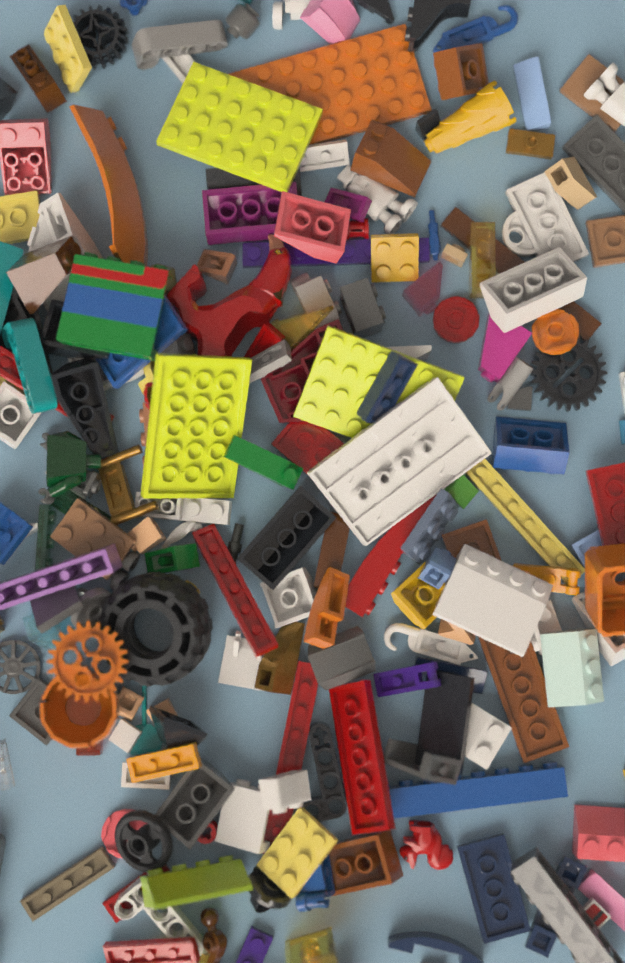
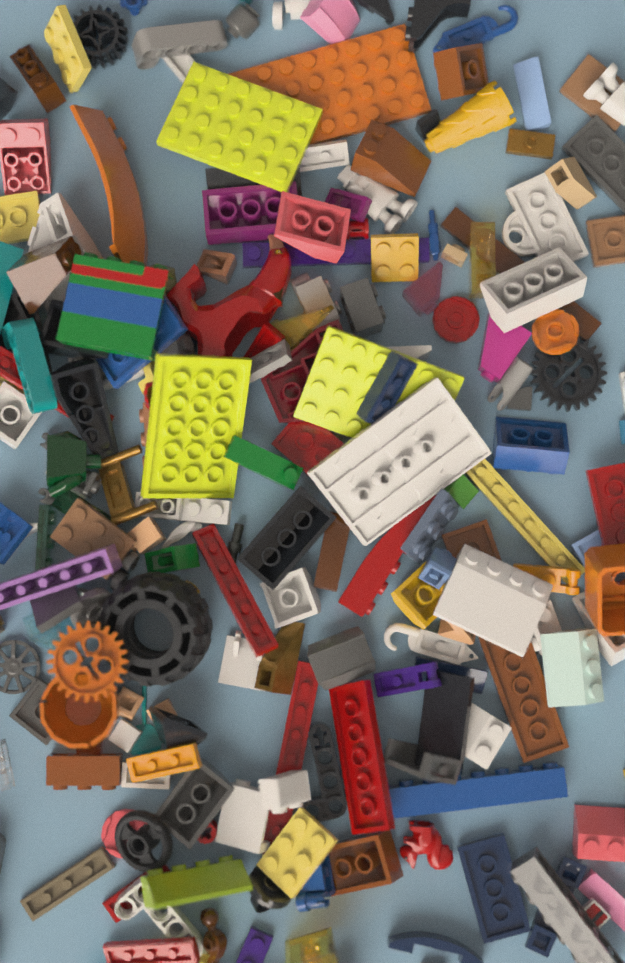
orange slope [303,567,350,649] -> none
none -> dark orange brick [46,753,123,790]

